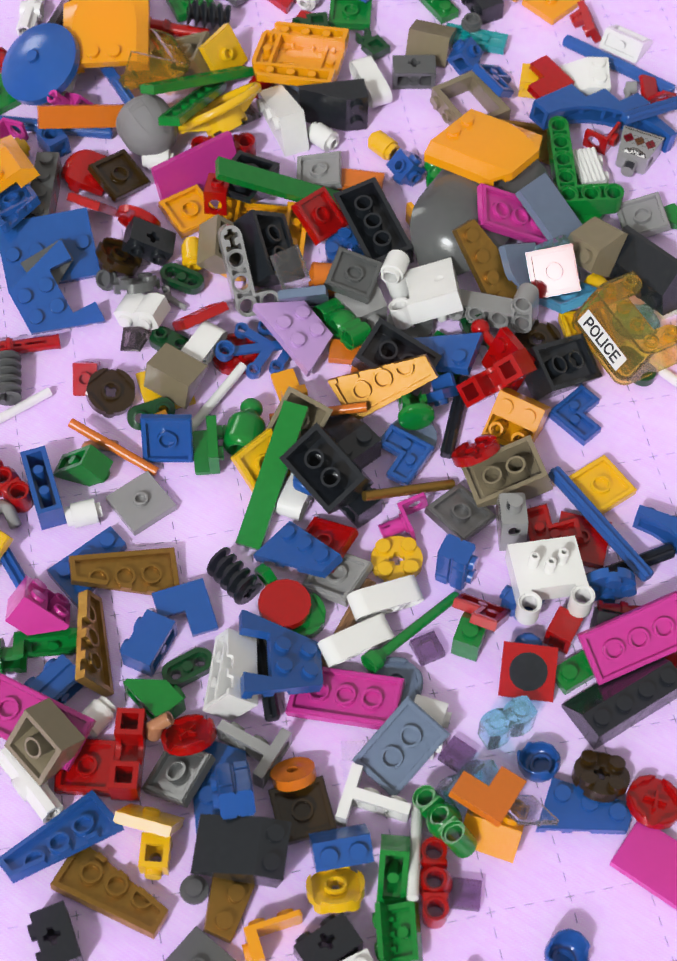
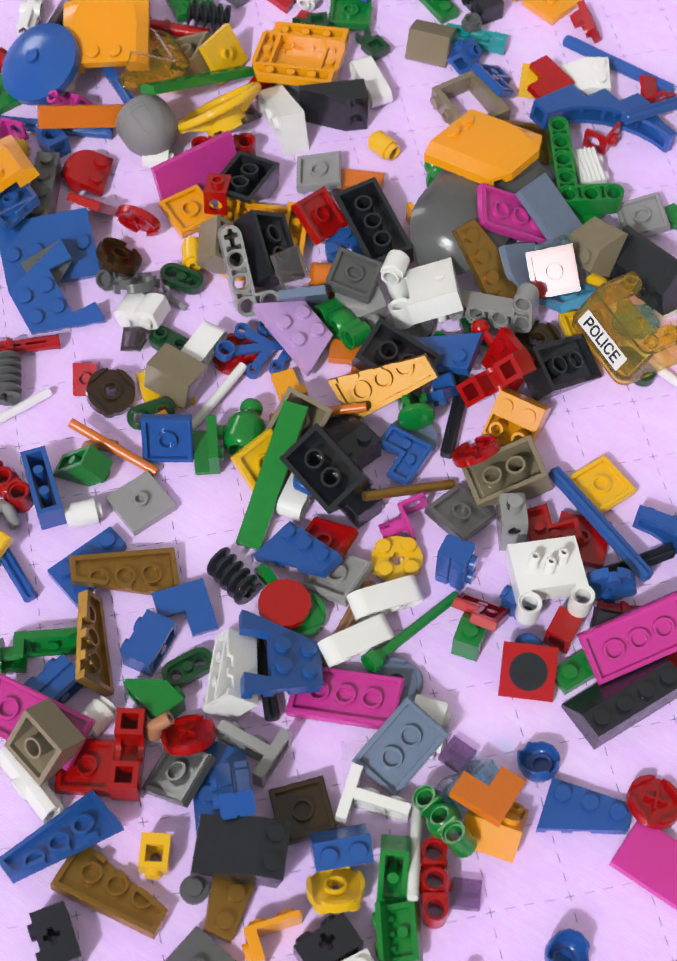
dark pink slope [5,575,70,636] -> none
dark brown plate [87,149,151,203] -> none
yellow plate [113,803,185,838] -> none
black brick [121,216,177,266] -> none
green tile [158,82,227,126] -> none
red tile [172,301,229,331] -> none
green tile [215,156,341,211] -> none
orange piece [270,757,317,792] -> none
white brick [307,122,339,152] -> none
blue brick [386,148,426,187] -> none
dark grey brick [392,55,436,89] -> none
clear purple tile [409,631,446,667] -> none
clear light blue brick [477,696,538,750] -> none
clear piece [507,795,559,827] -> none
blue tile [548,385,601,446] -> none
dark brown plate [572,750,630,803] -> none
white tile [599,24,653,64] -> none
light grey torso [615,125,664,177] -> none
light grey hand [623,81,637,98] -> none

